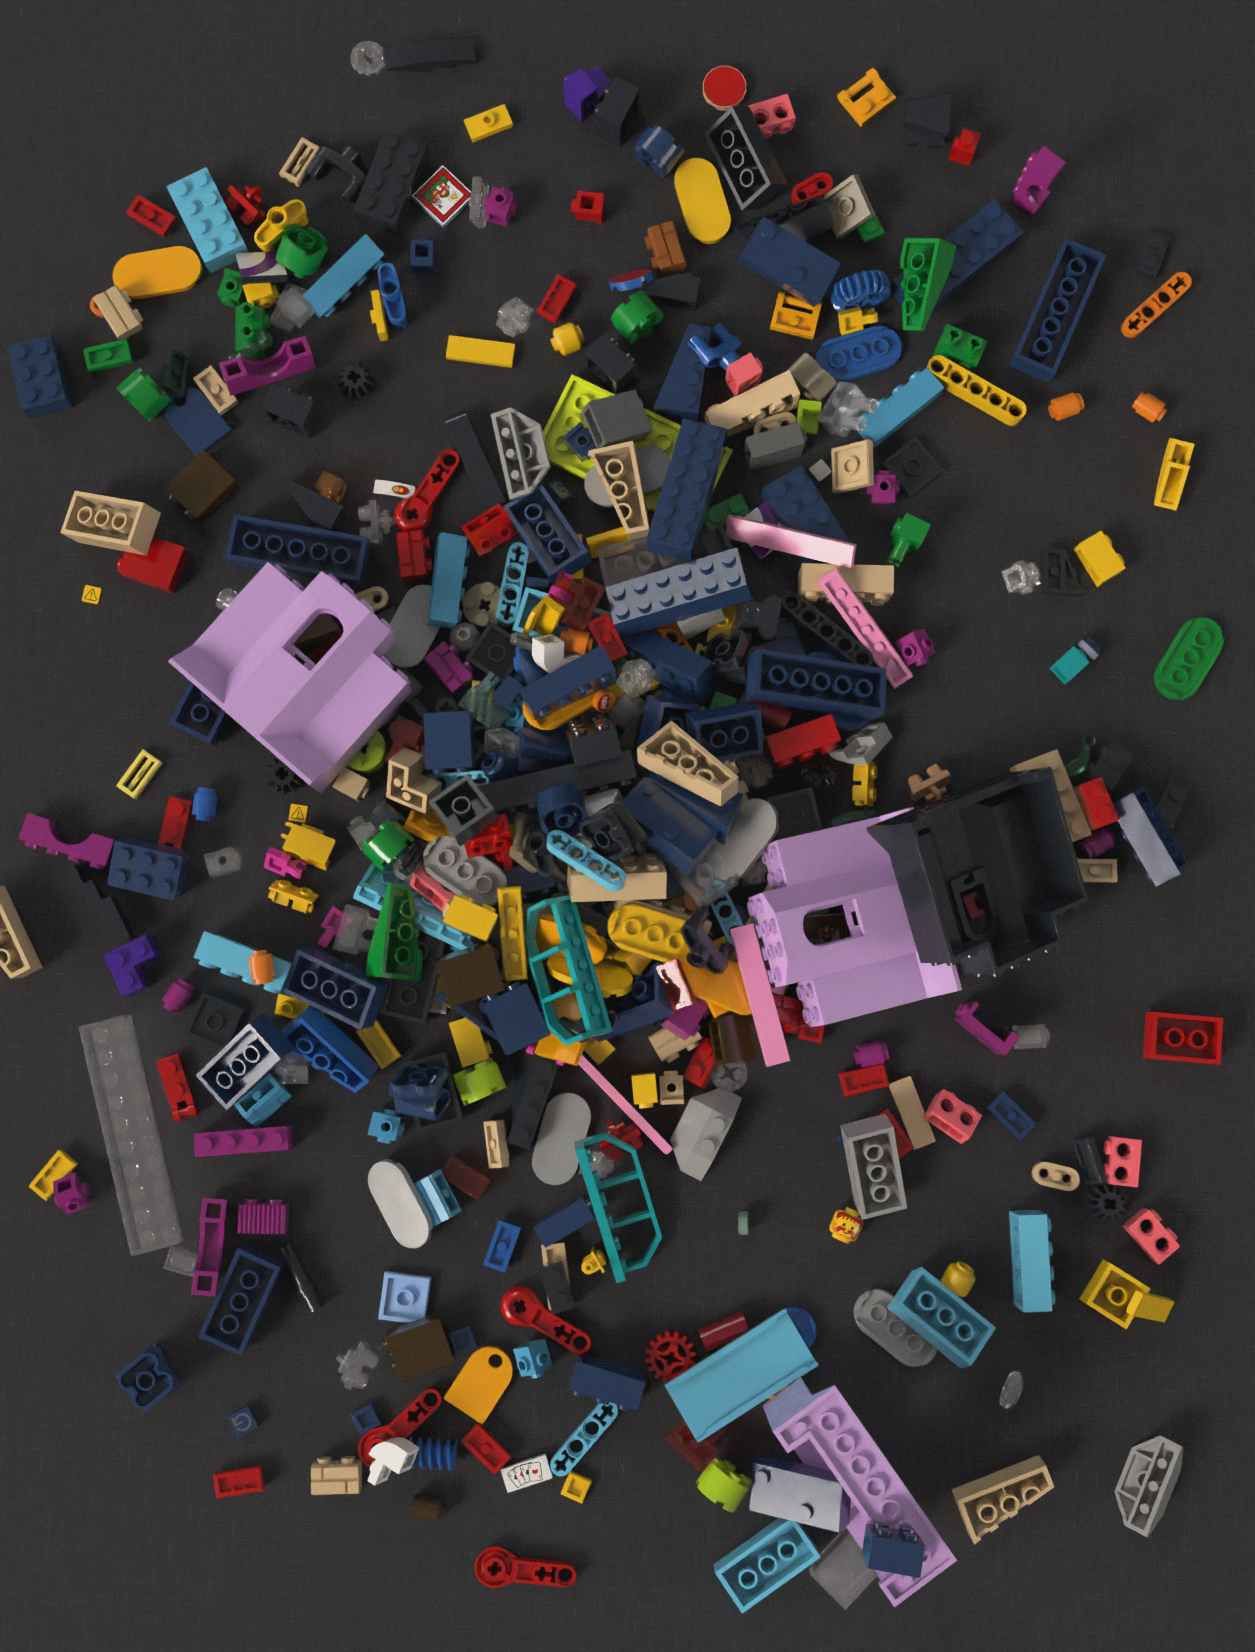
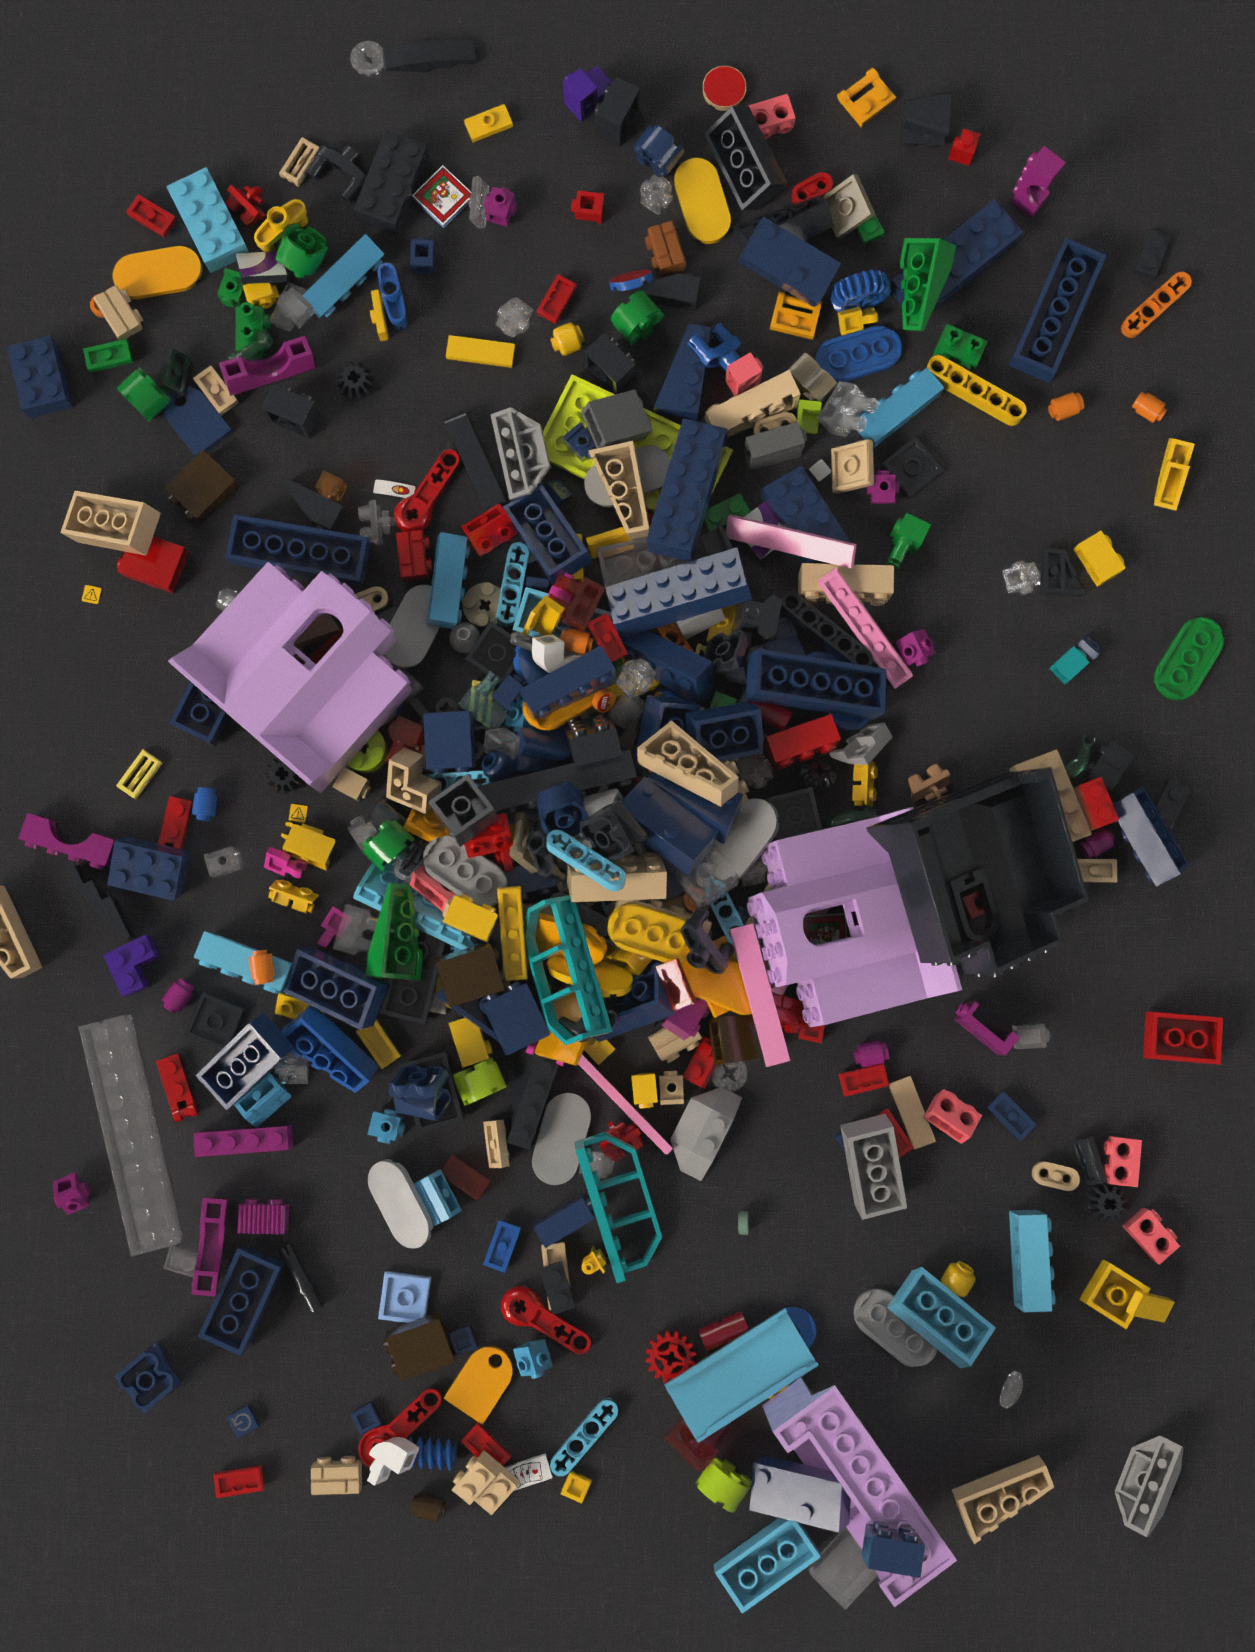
yellow plate [29,1149,78,1201] -> none
clear hips [336,1341,379,1390] -> none
magenta brick [424,641,475,696] -> none
red beam [475,1546,576,1588] -> none
dark blue brick [569,1354,646,1412] -> none
yellow head [829,1207,863,1244] -> none
none -> tan plate [452,1451,520,1515]
none -> clear brick [640,174,673,215]

